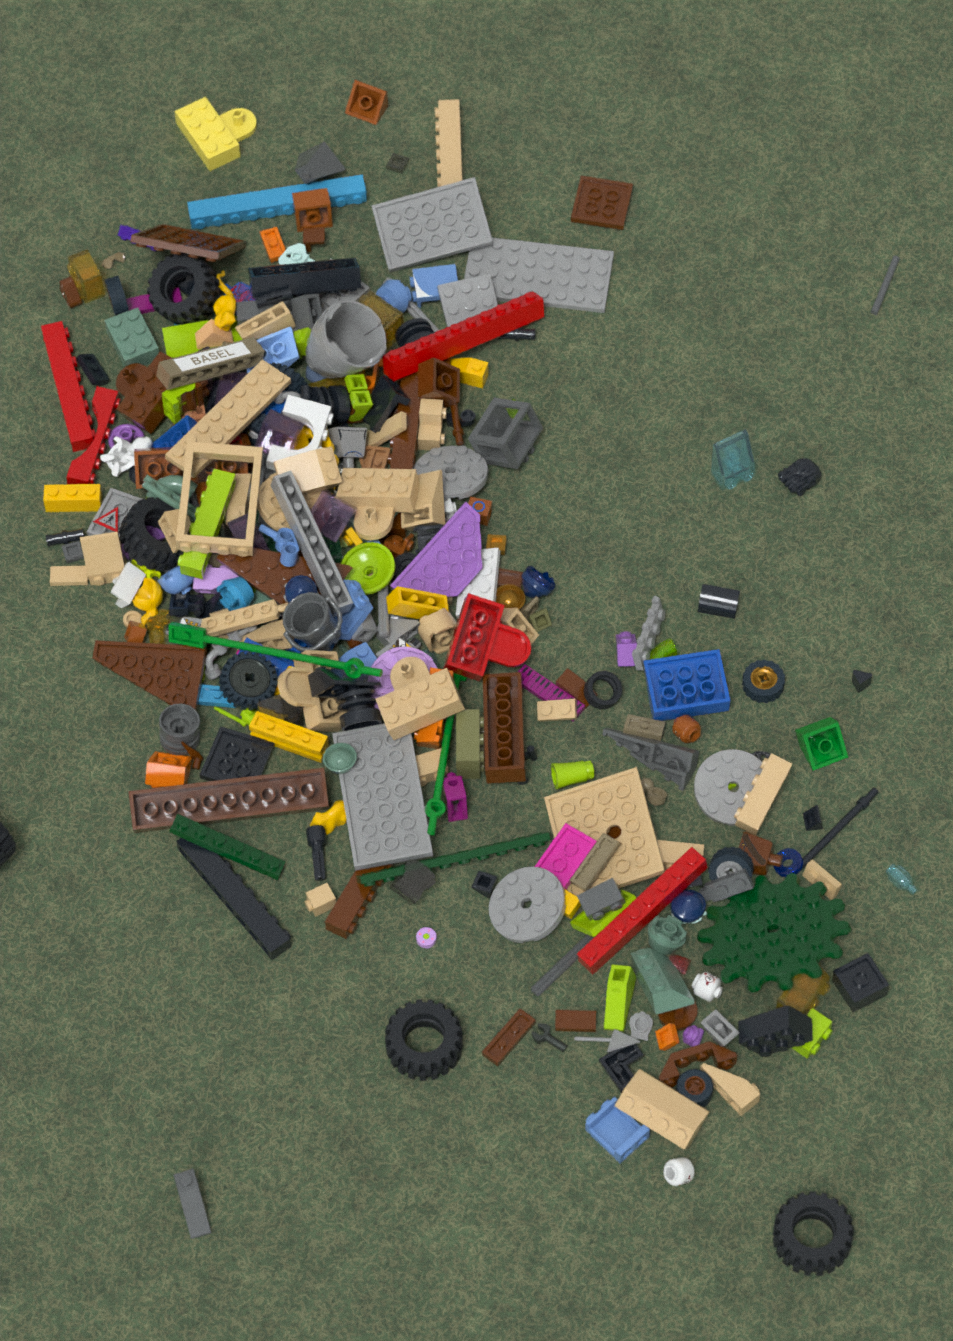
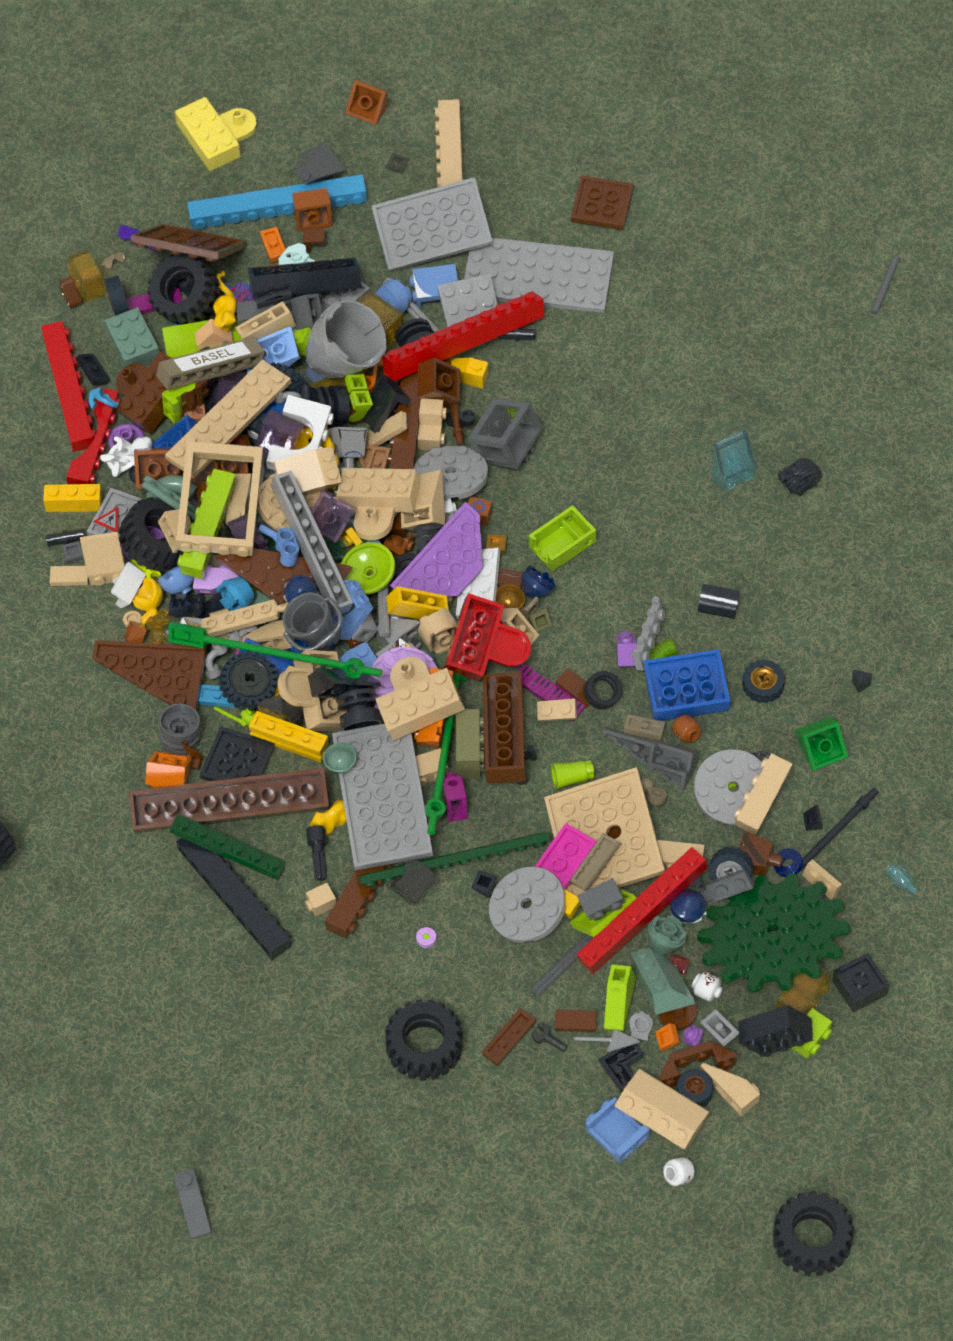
none -> dark azure piece [89,387,119,409]
none -> lime piece [529,505,596,572]

